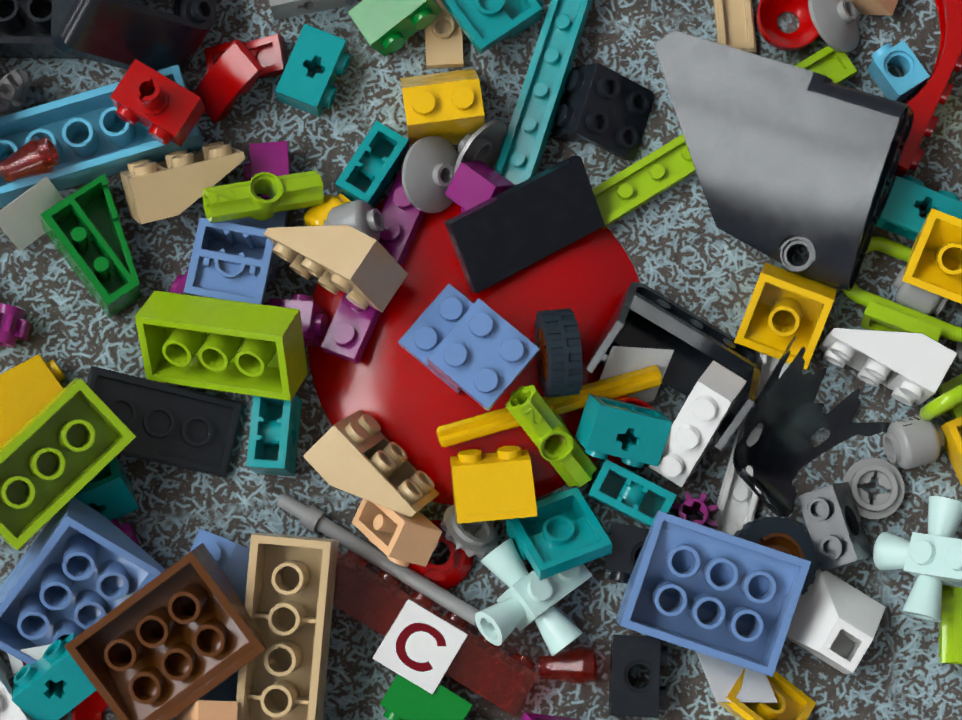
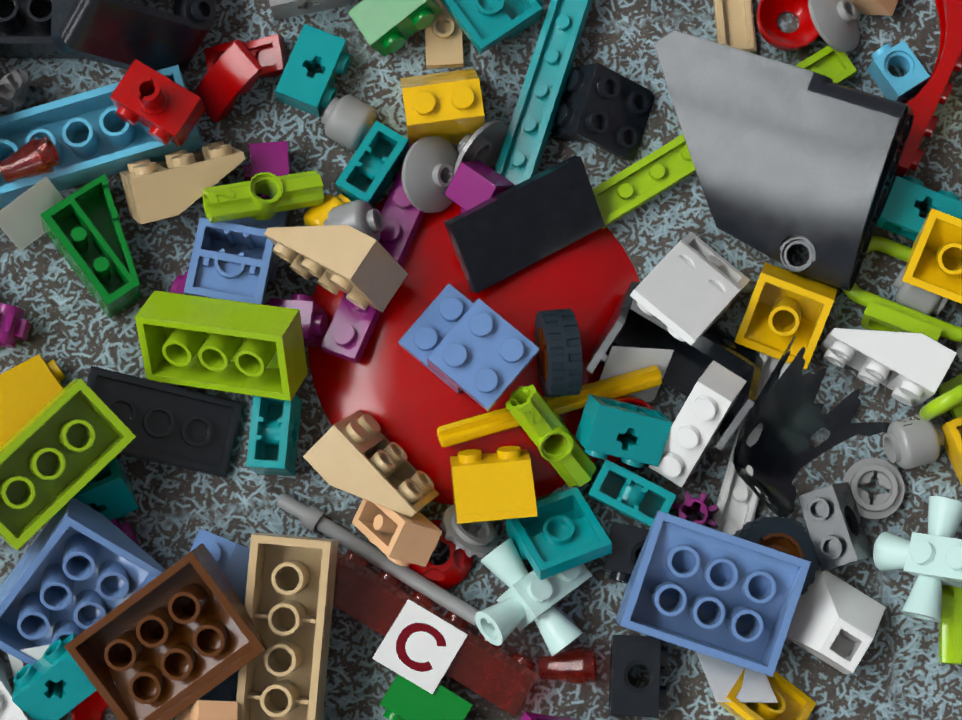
none -> light grey head [321,94,377,151]
none -> white slope [630,232,750,346]

